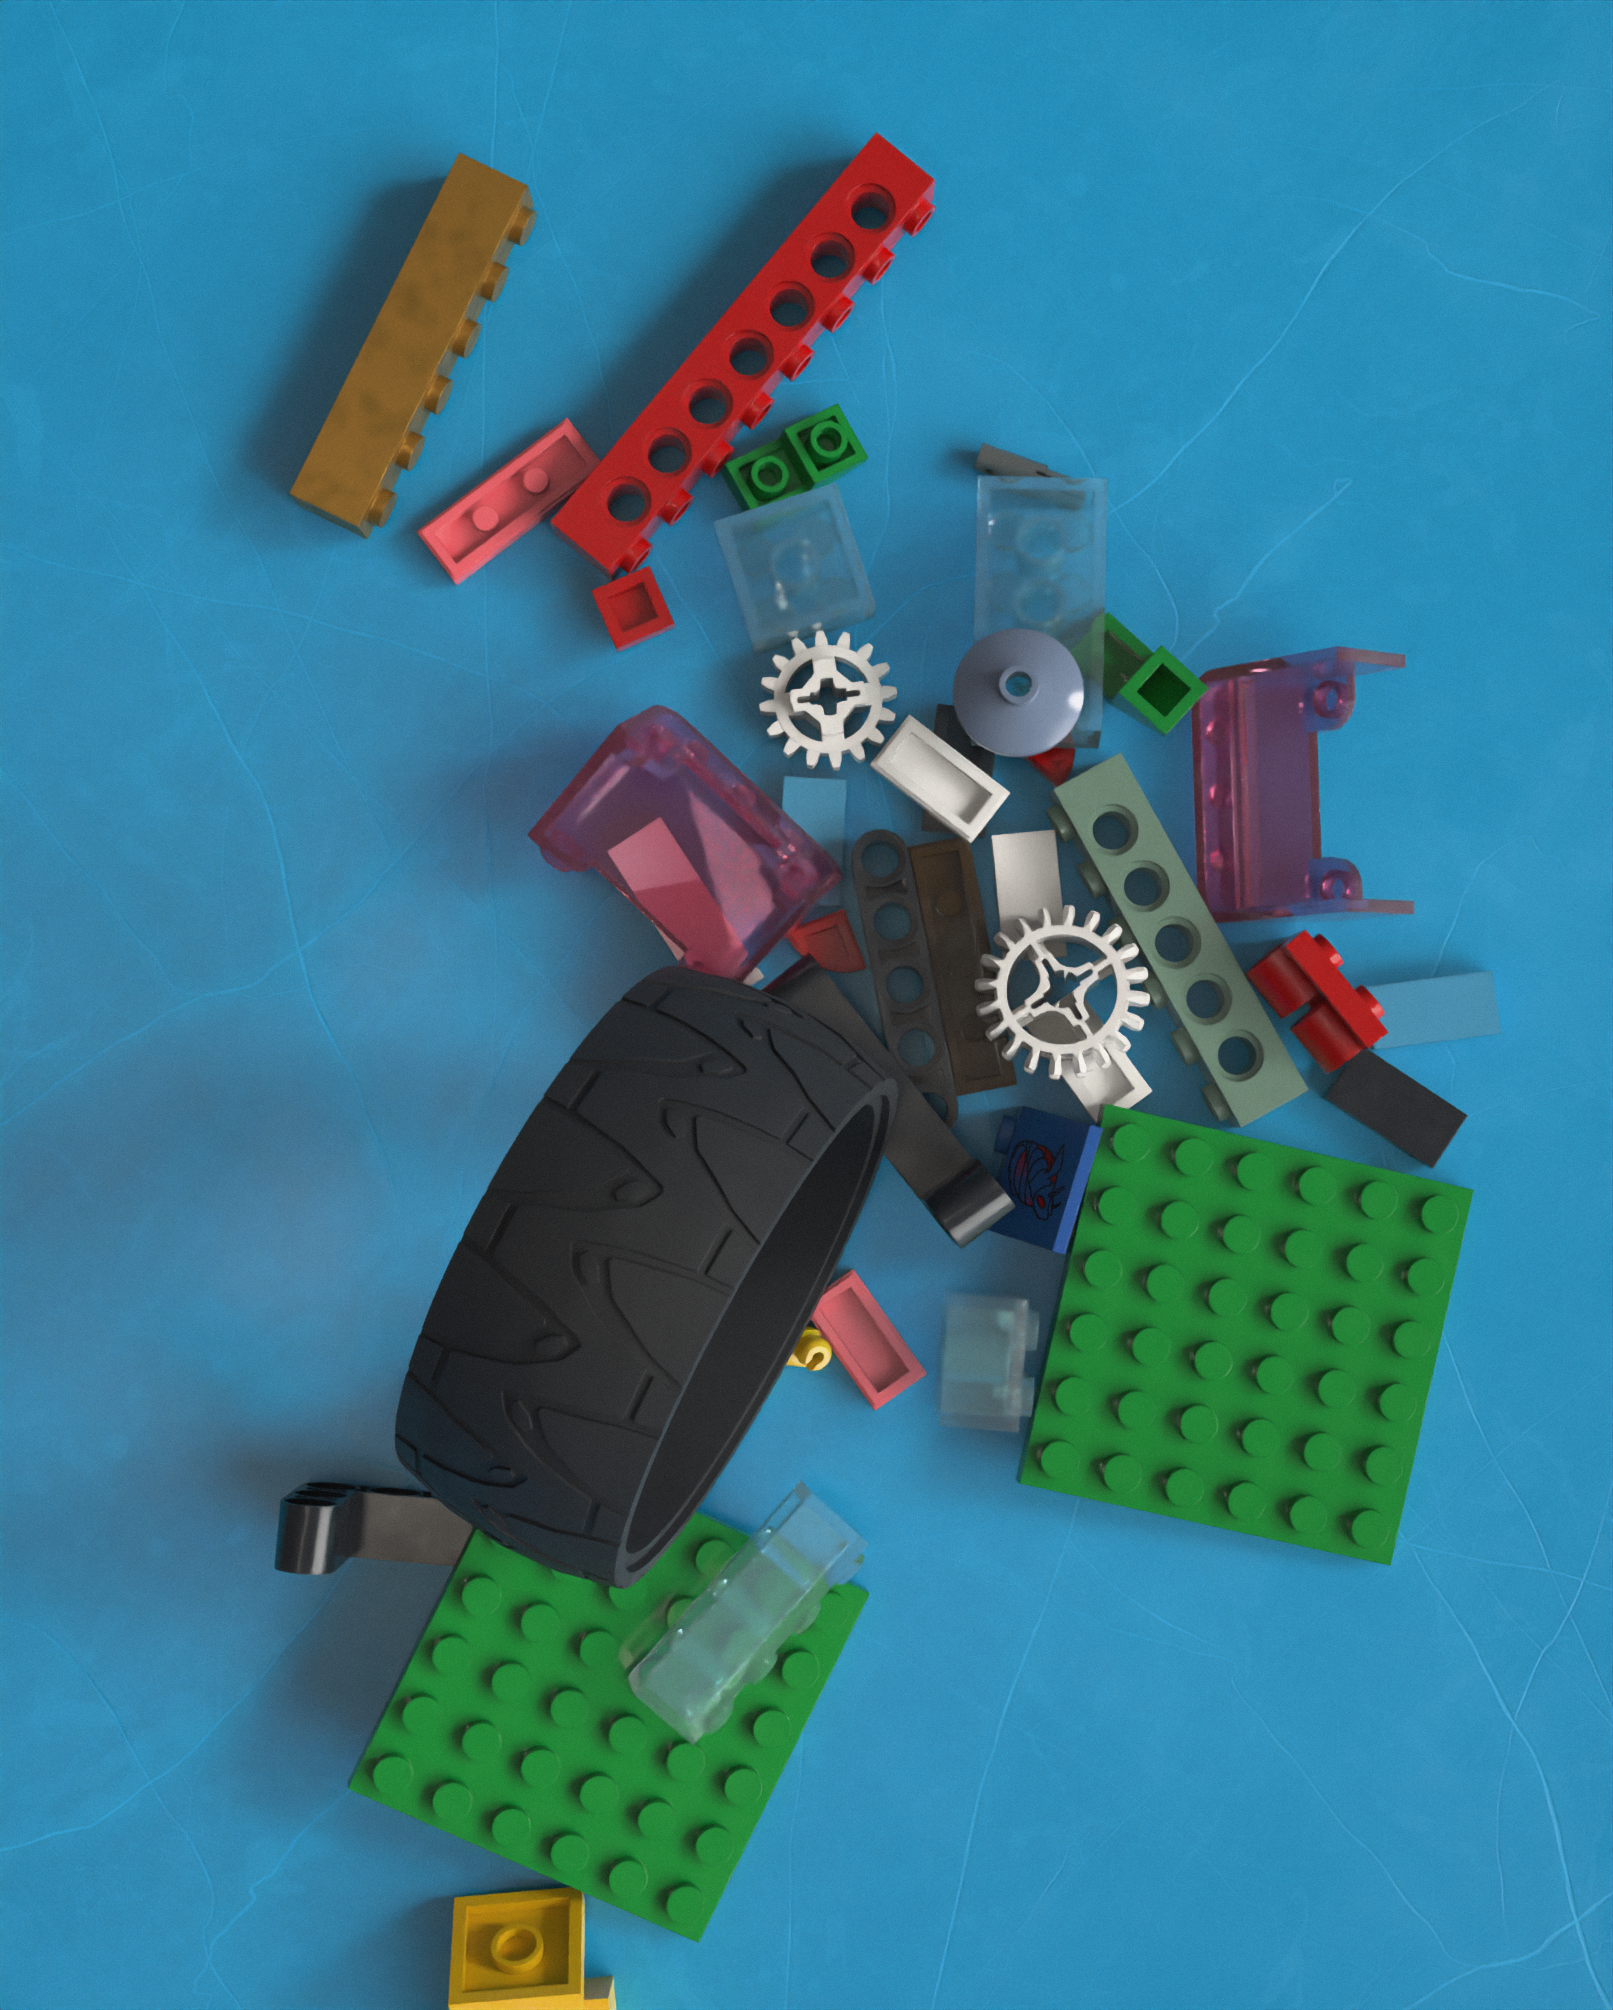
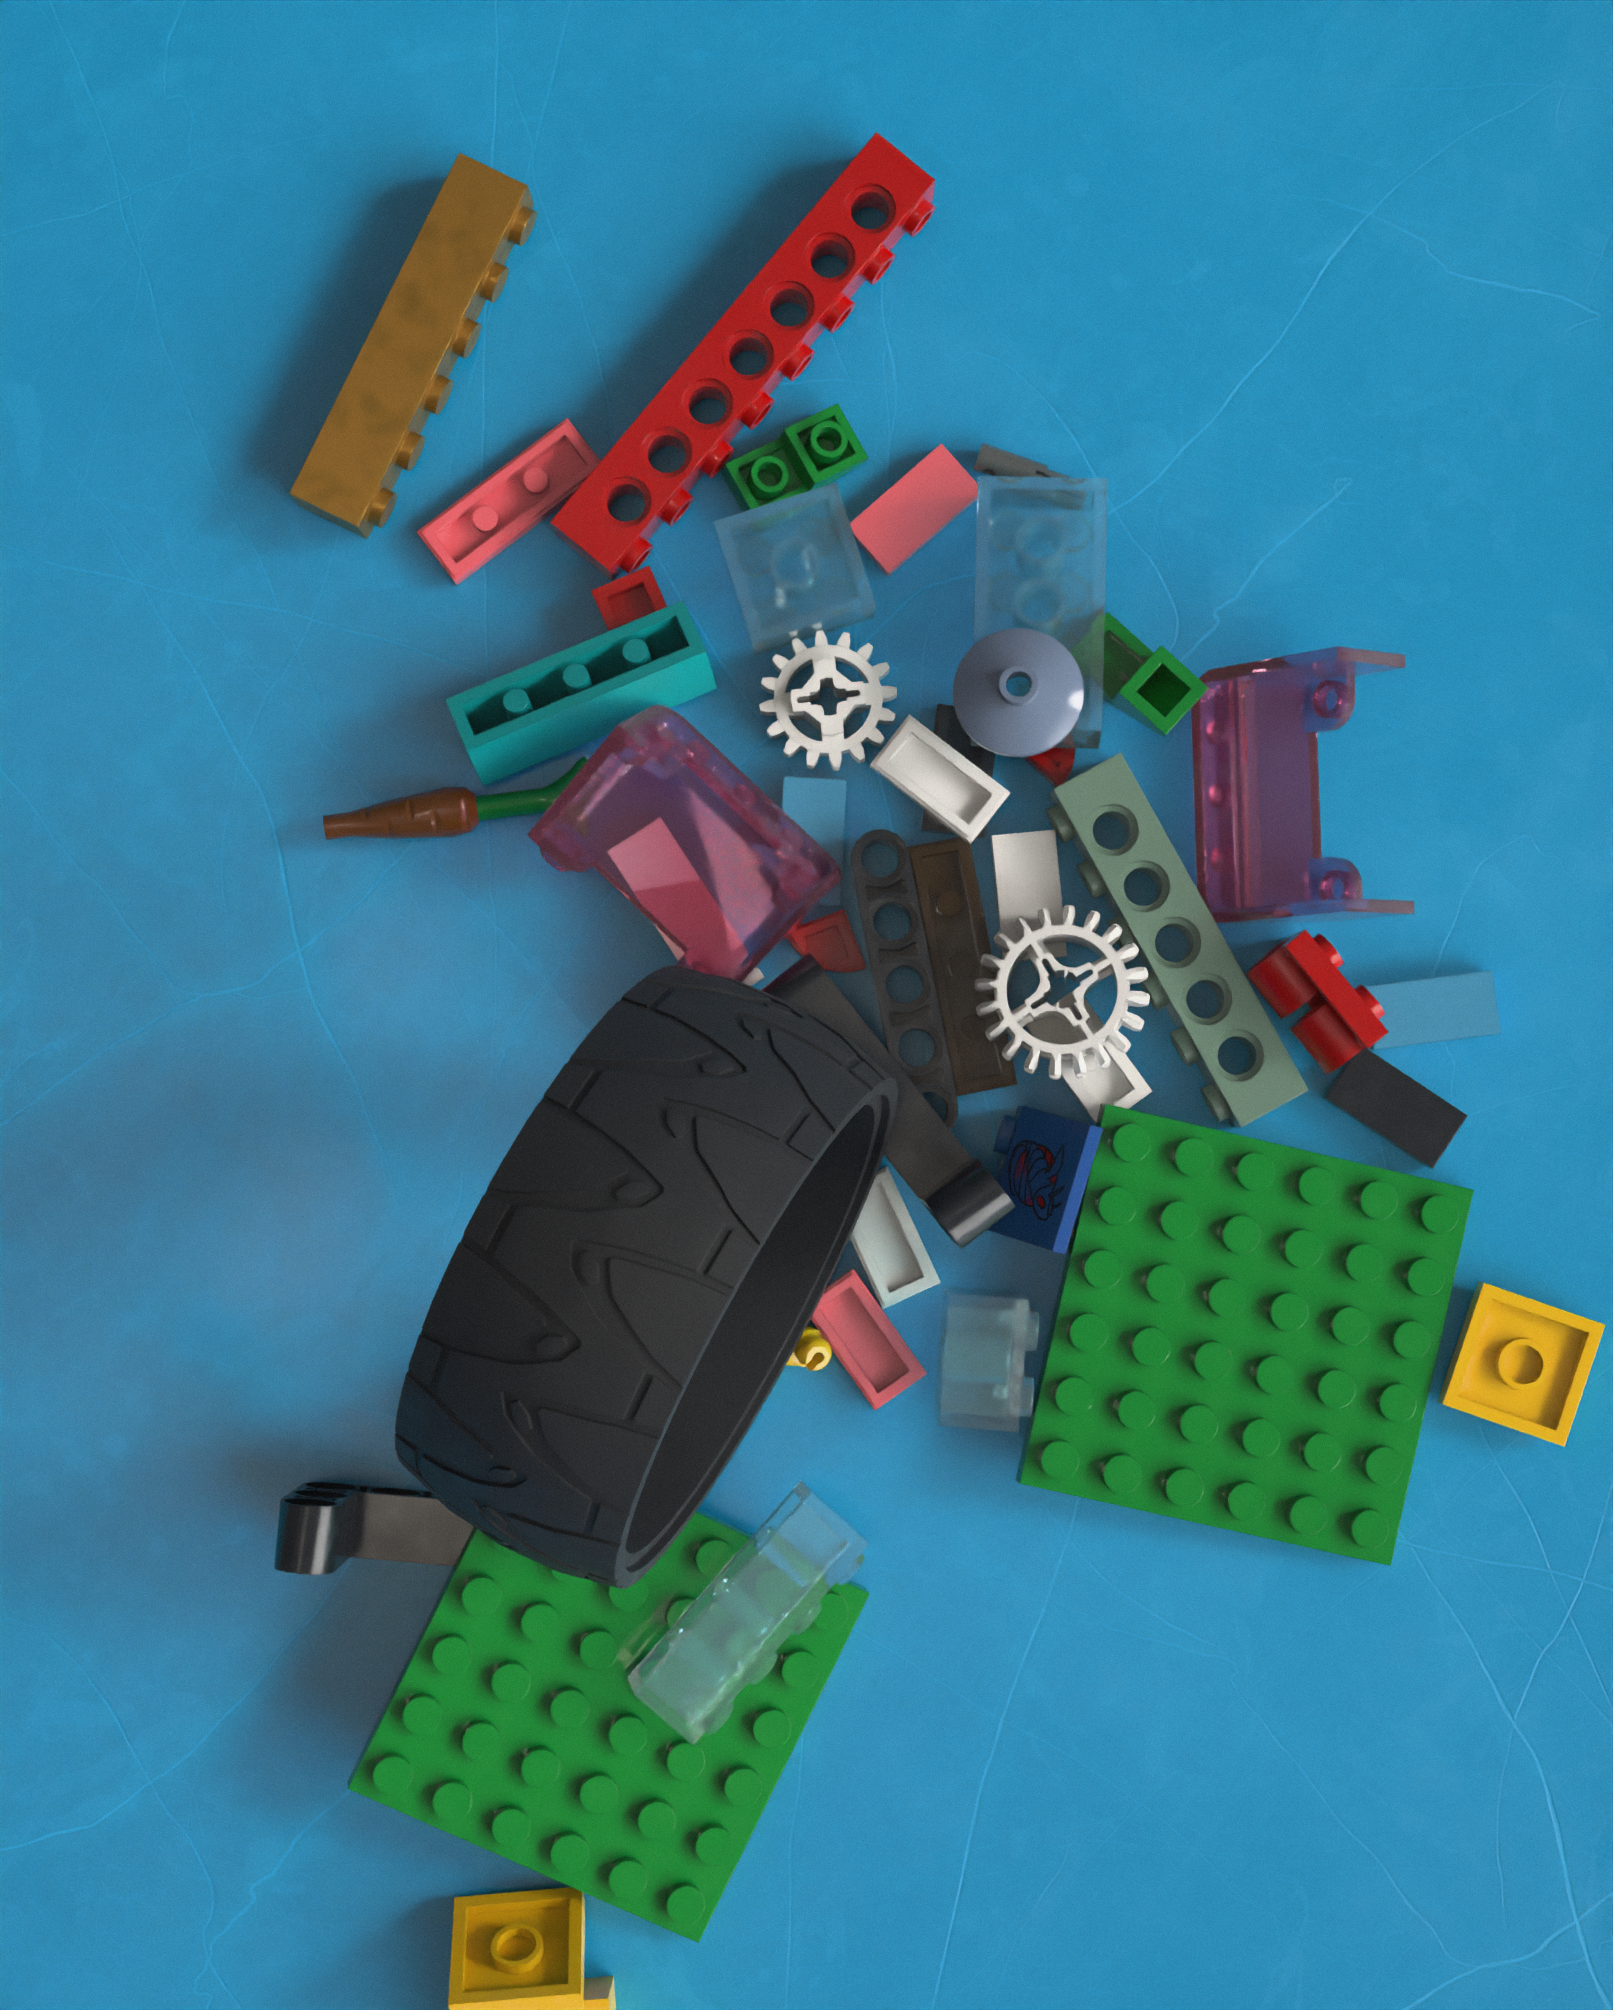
none -> reddish brown piece [323,756,590,840]
none -> teal brick [445,600,717,786]
none -> coral tile [846,443,983,577]
none -> white tile [850,1166,941,1309]
none -> yellow plate [1437,1281,1605,1447]

